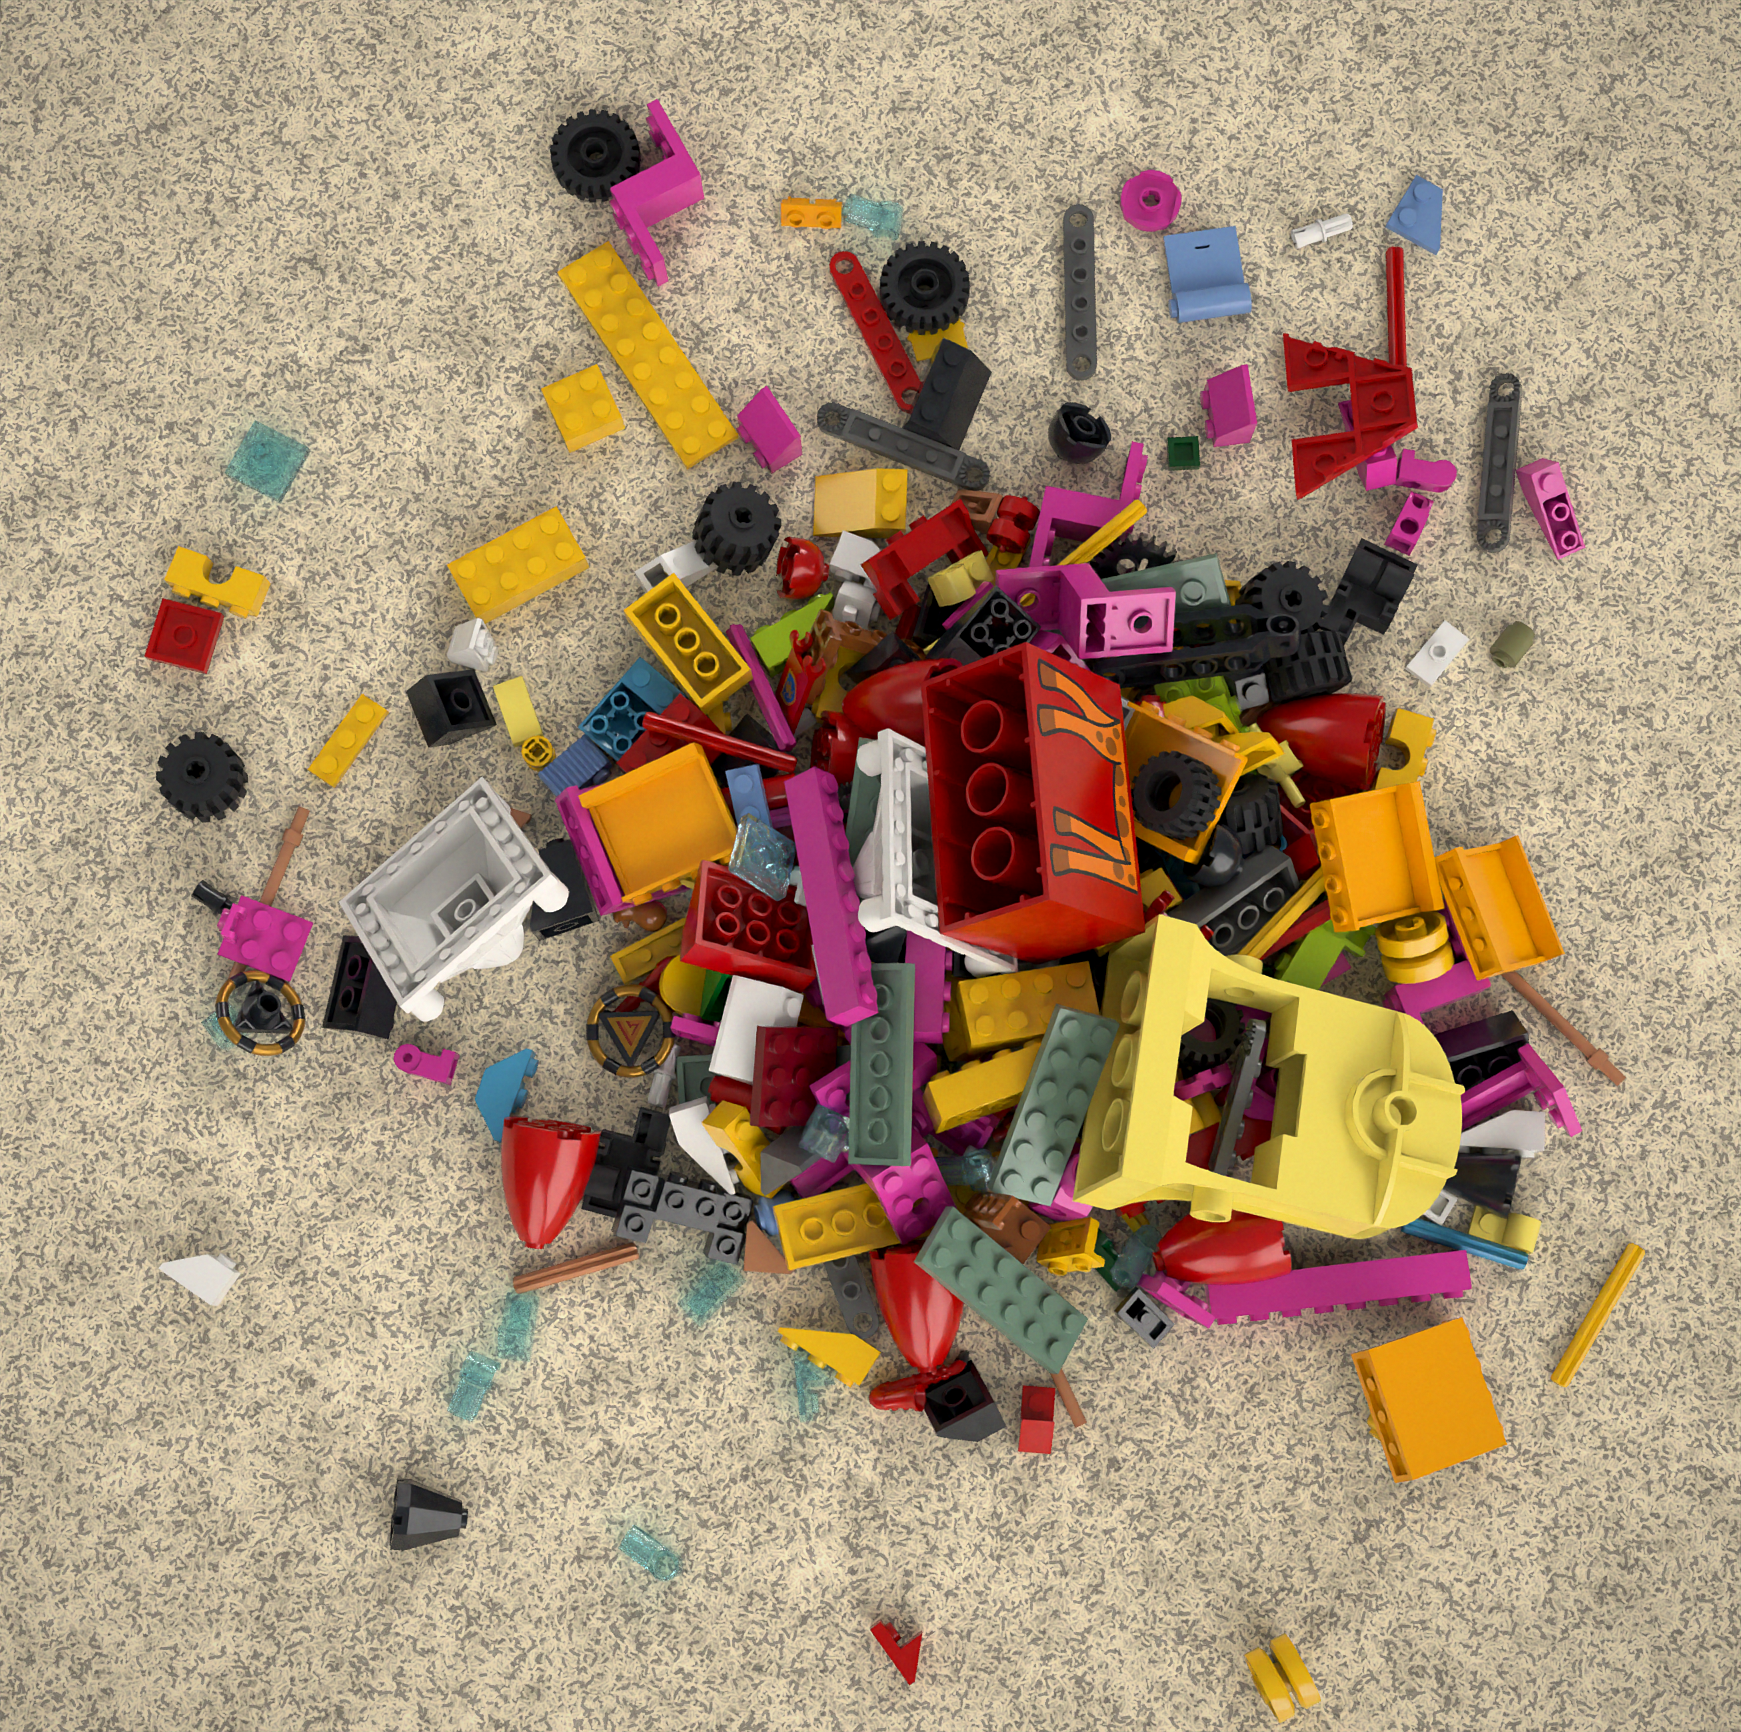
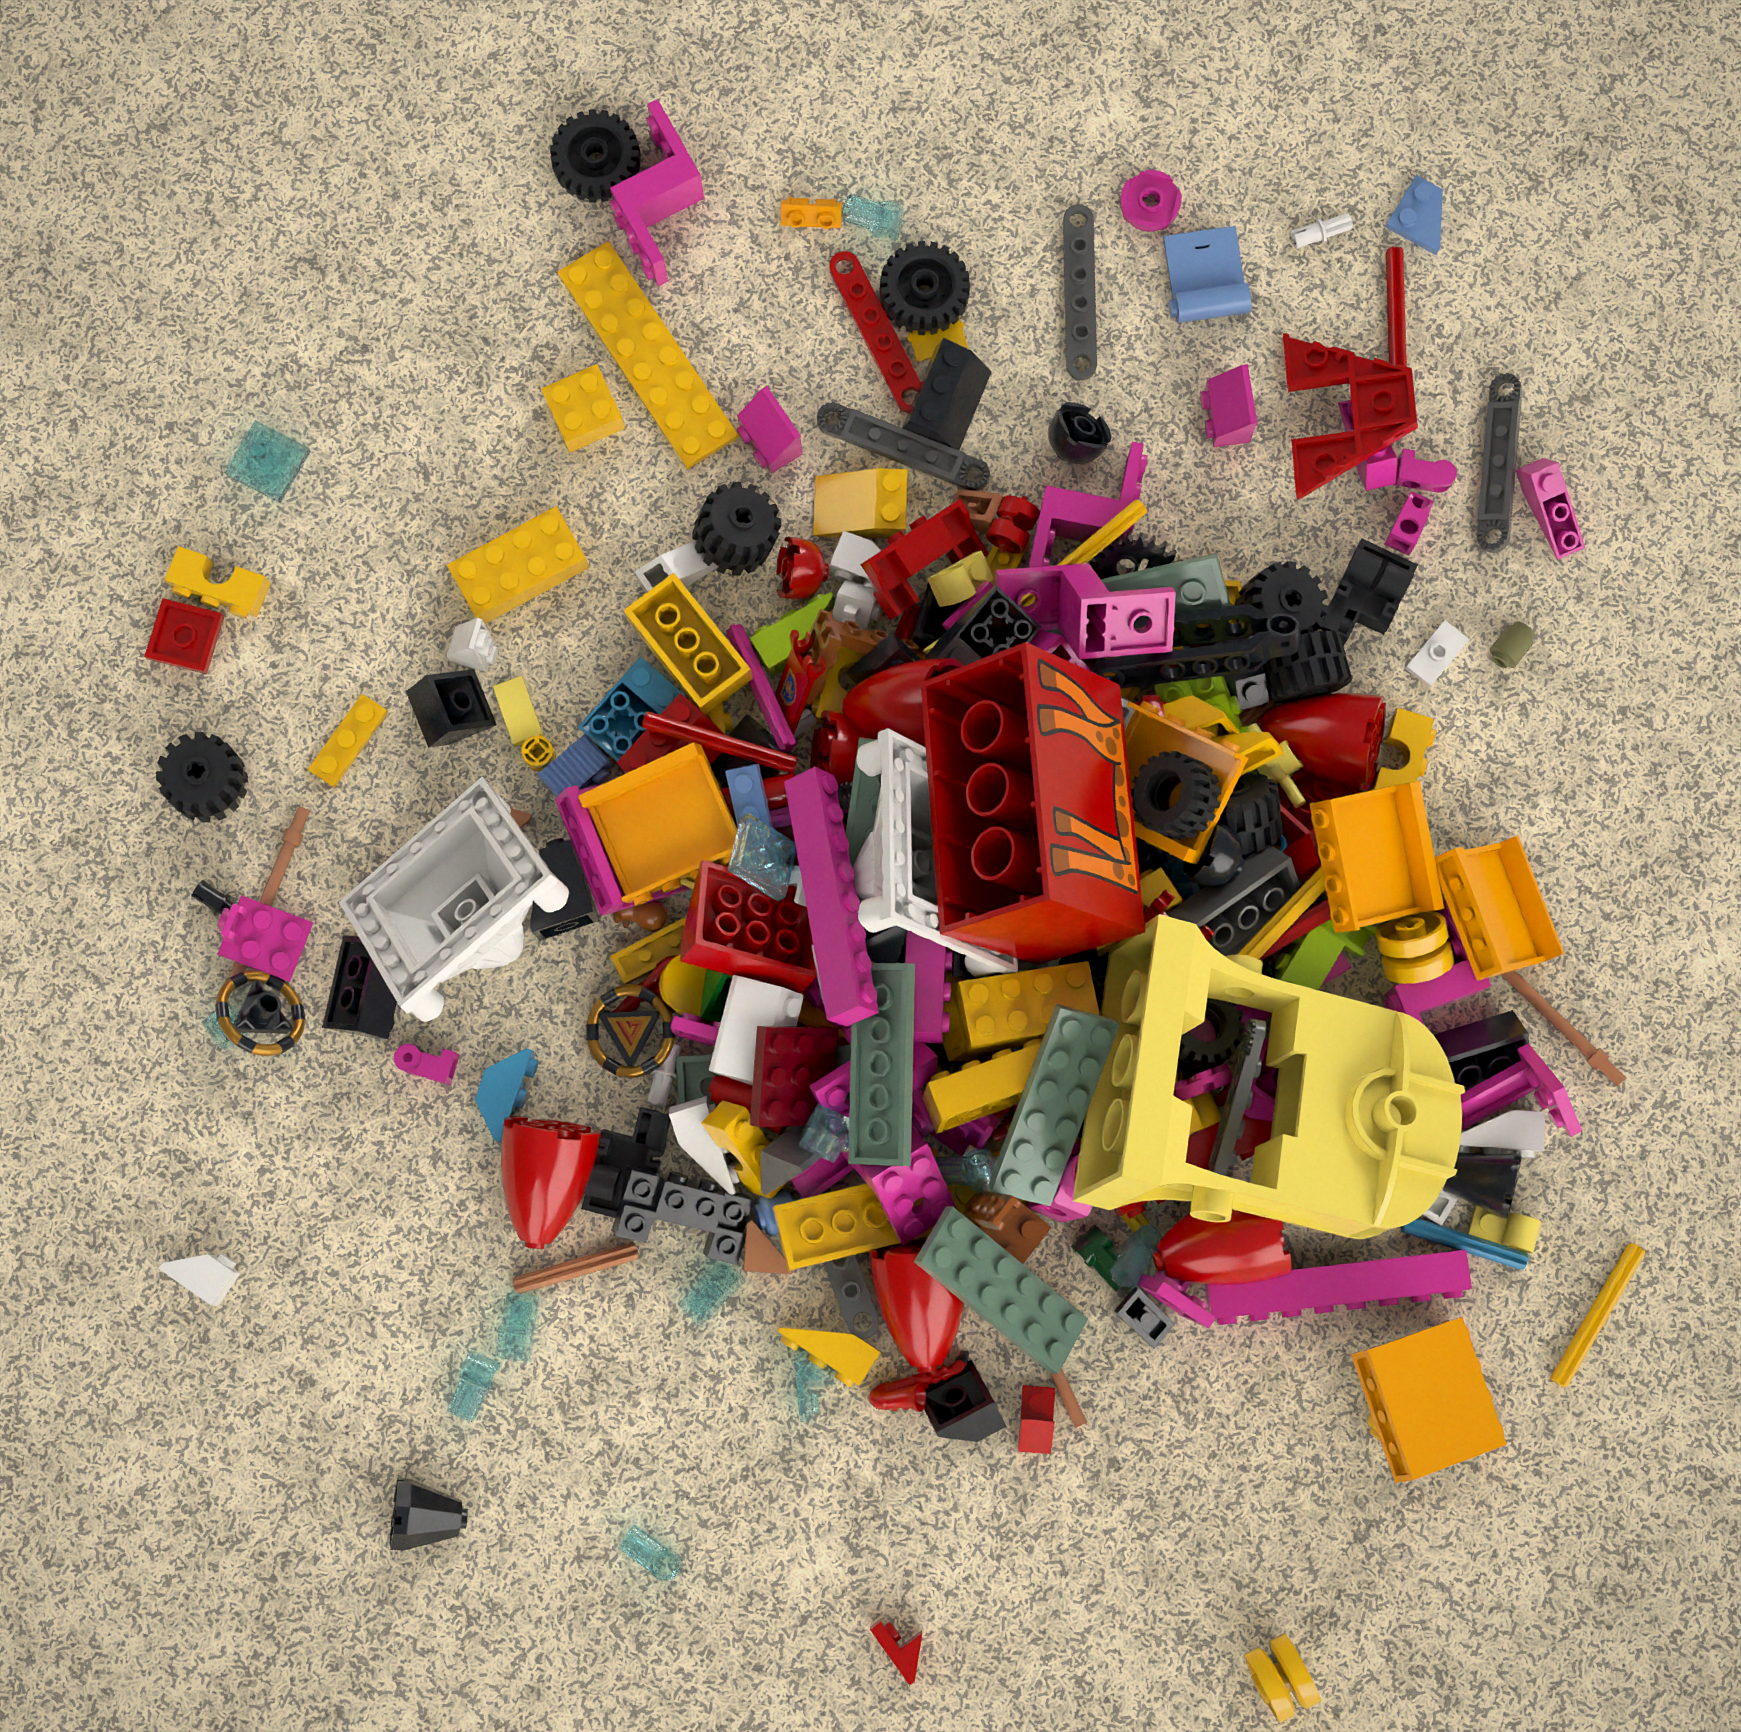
yellow bracket [1036,1217,1105,1276] -> none
dark green plate [1166,436,1200,471] -> none

